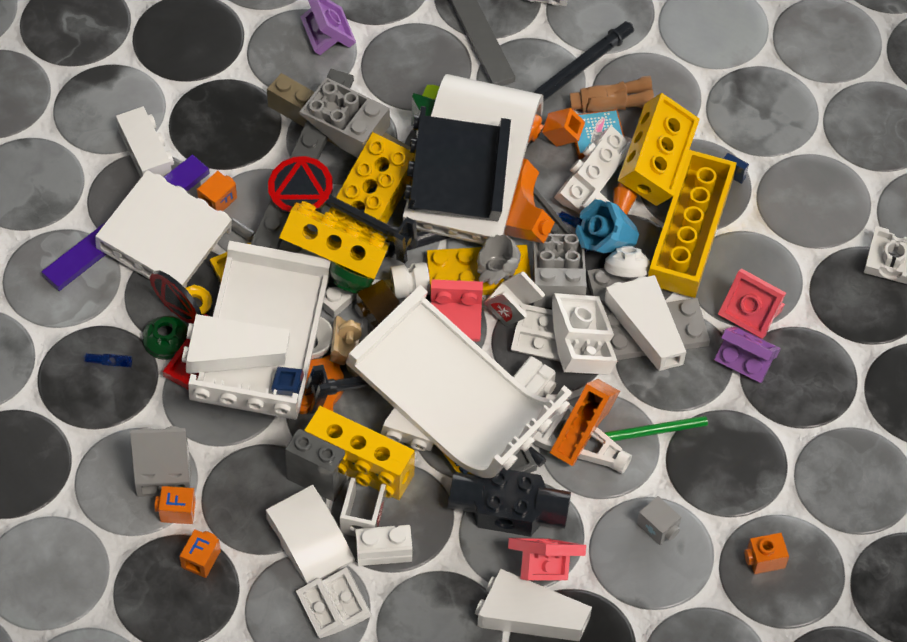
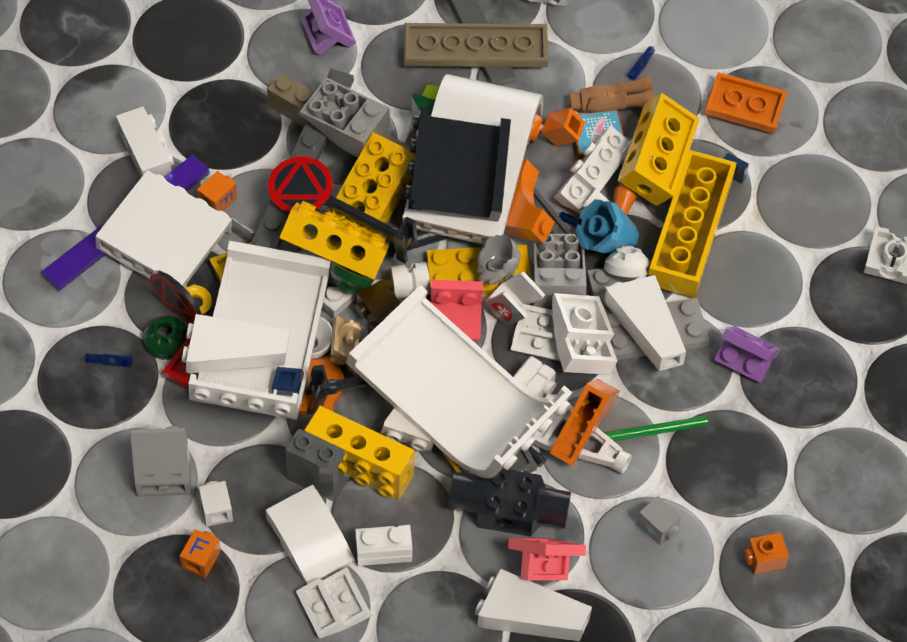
orange brick [155,486,196,524] -> none
white piece [340,477,386,537] -> none
black axle [534,21,634,101] -> none
coral bracket [718,269,786,339] -> none
none -> white brick [199,481,233,527]
none -> dark tan tile [404,23,549,67]
none -> clear blue pin [627,46,655,80]
none -> orange plate [704,72,788,134]

